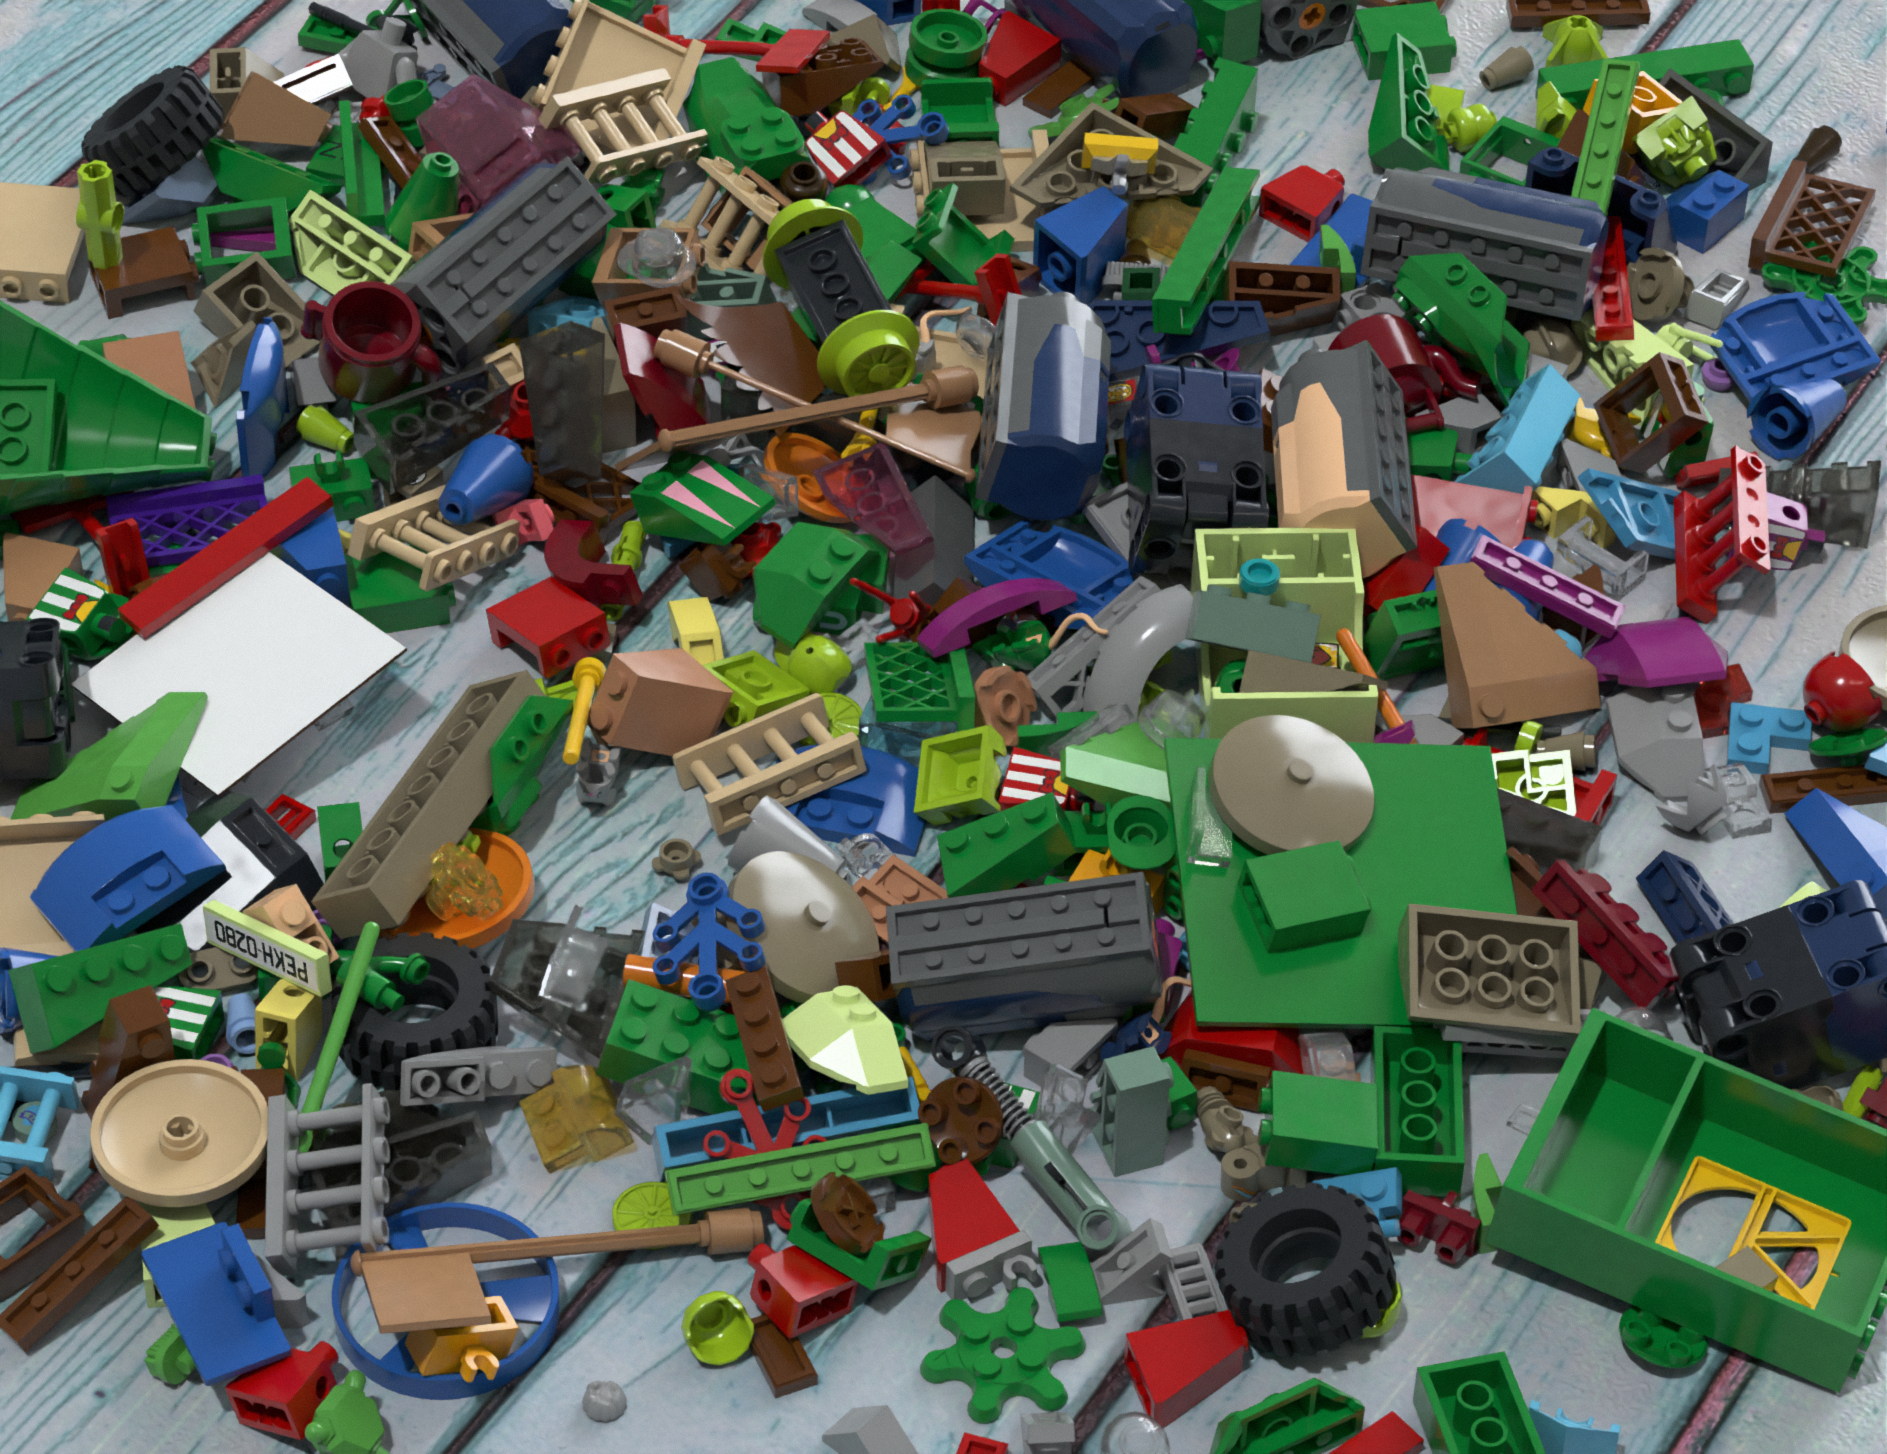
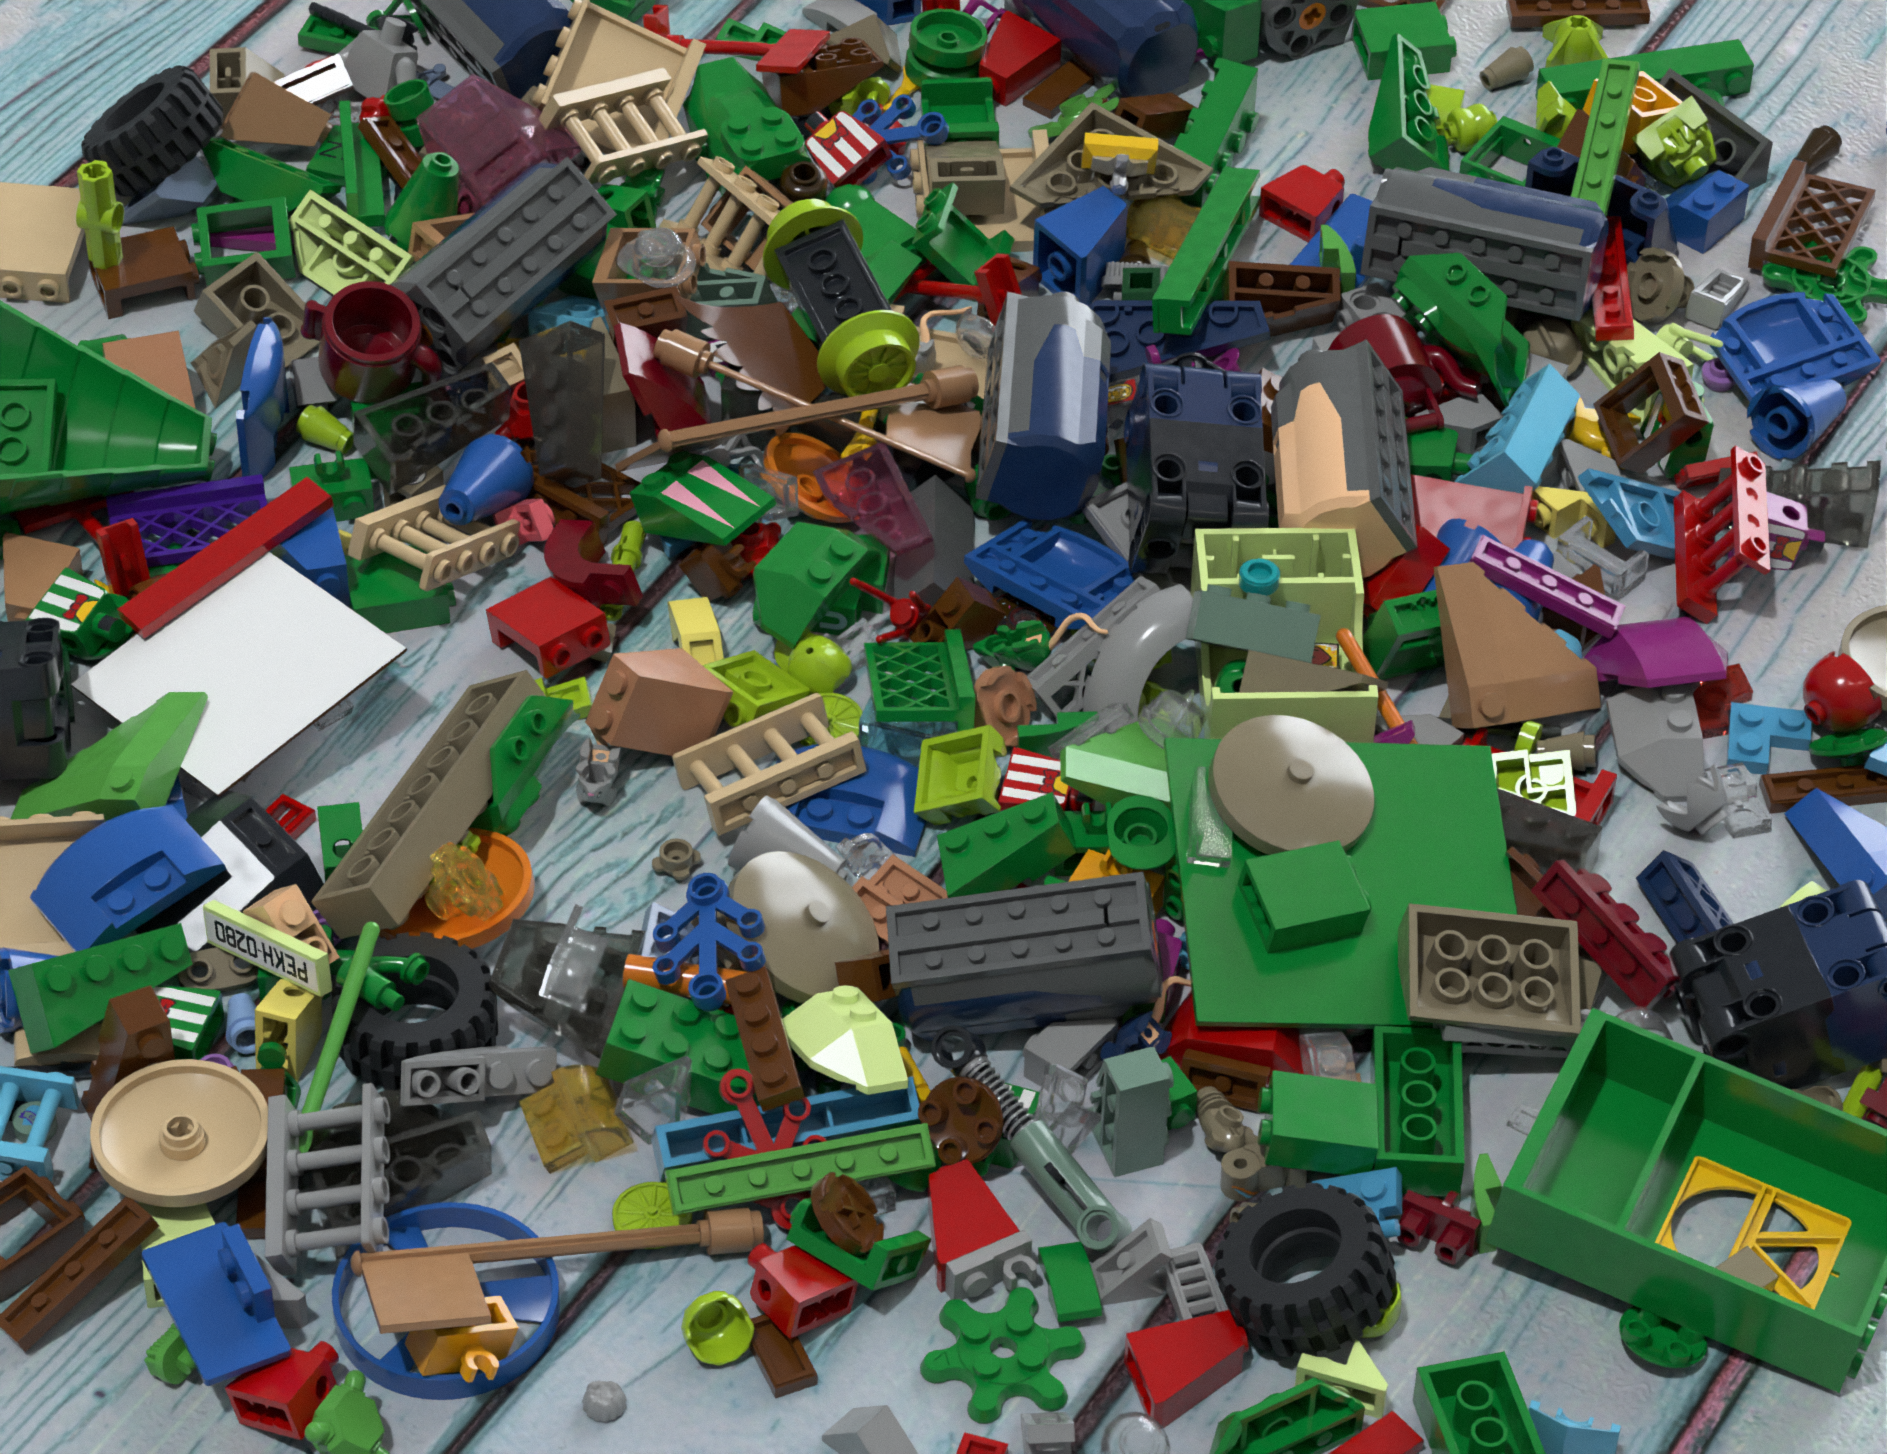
yellow piece [562,657,606,765] -> none
magenta slope [917,578,1077,658] -> none
none -> yellowish green slope [1295,1340,1388,1419]

